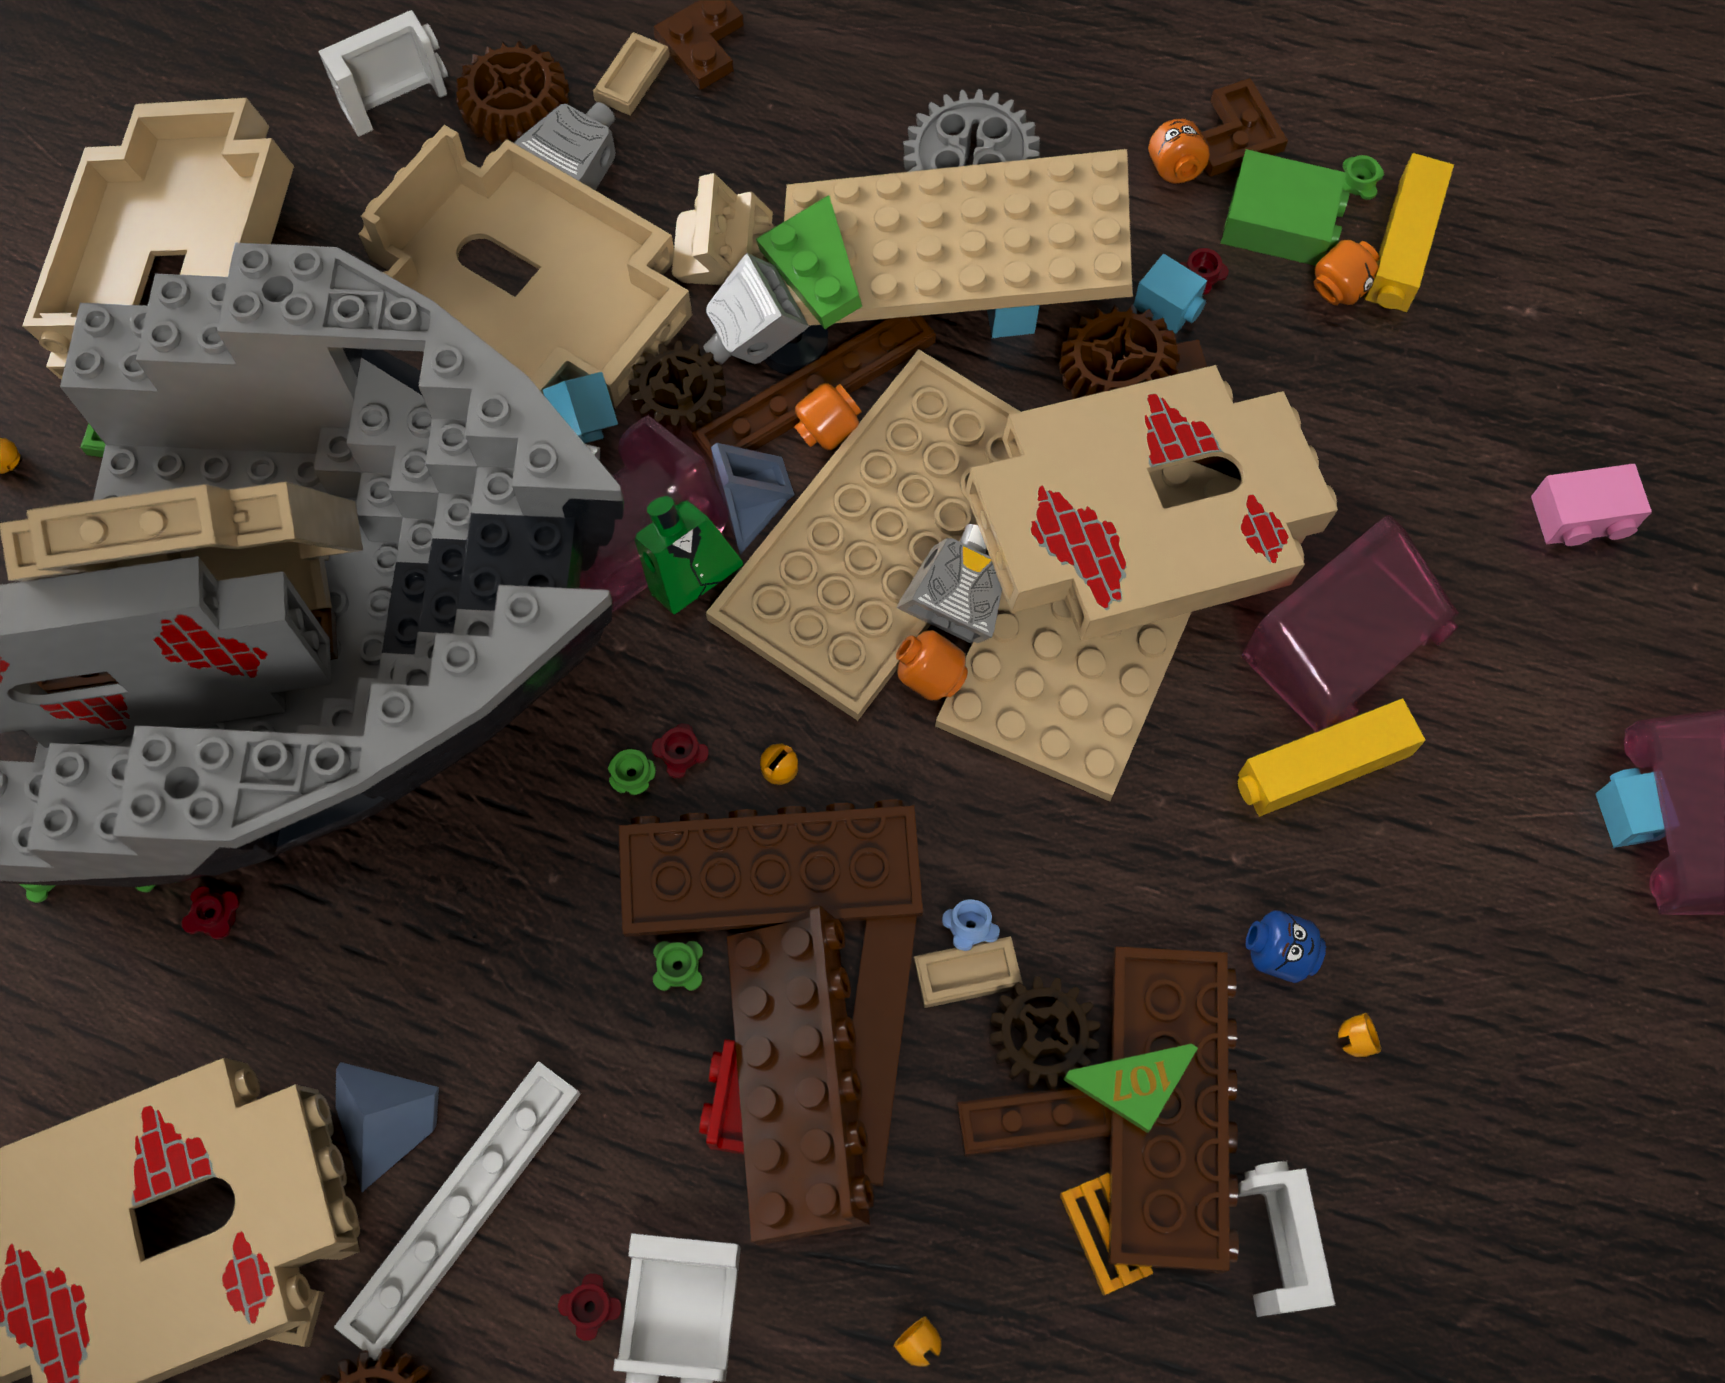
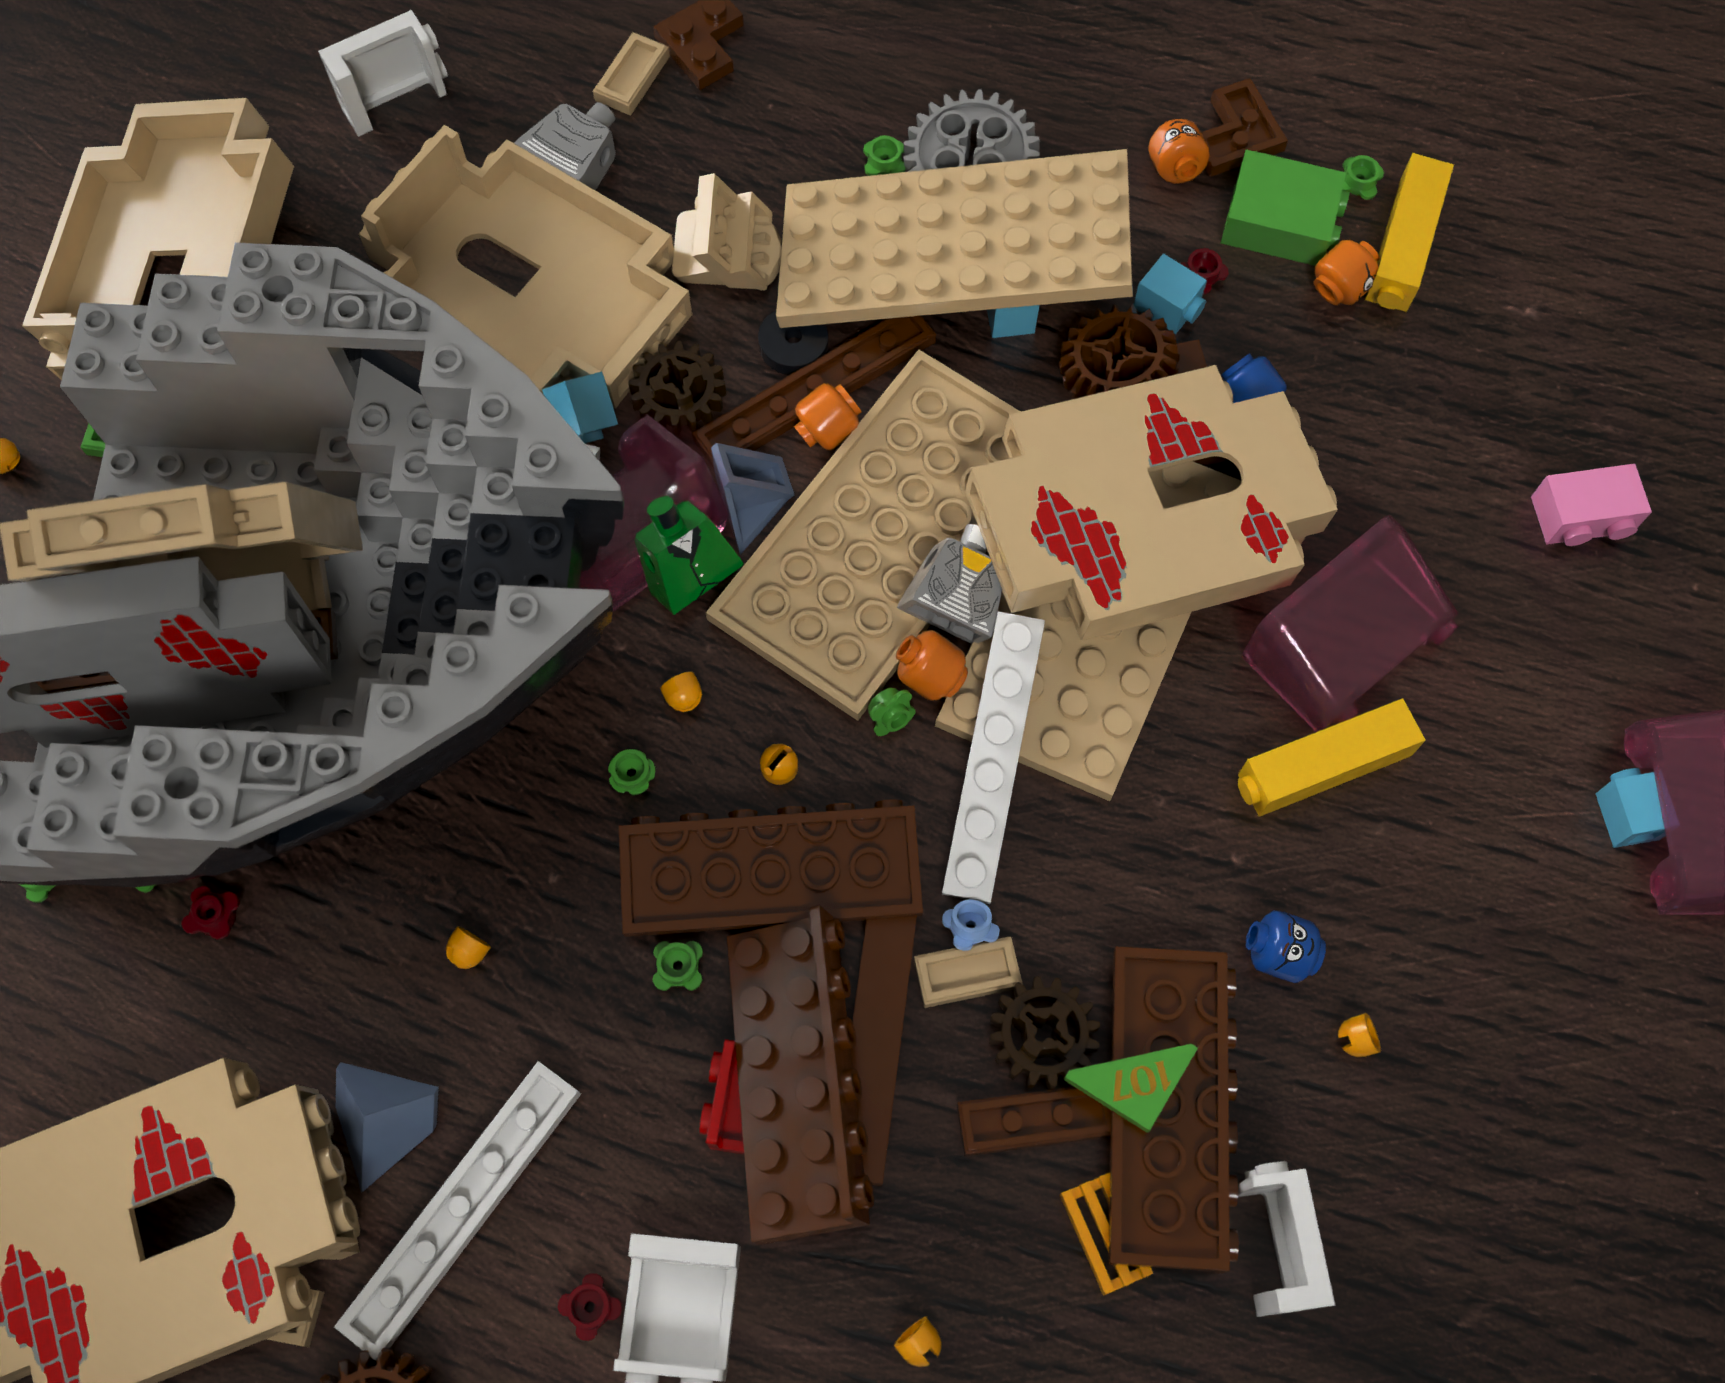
reddish brown gear [456,40,570,145] -> none
dark red plate [652,723,709,779] -> none
light grey torso [704,253,809,364] -> none
bright green wing [756,195,862,329] -> none
none -> light orange hinge [446,926,491,969]
none -> light orange hinge [660,672,702,712]
none -> bright green plate [864,136,906,176]
none -> bright green plate [868,688,916,736]
none -> white plate [942,612,1045,904]
none -> blue head [1221,354,1287,403]

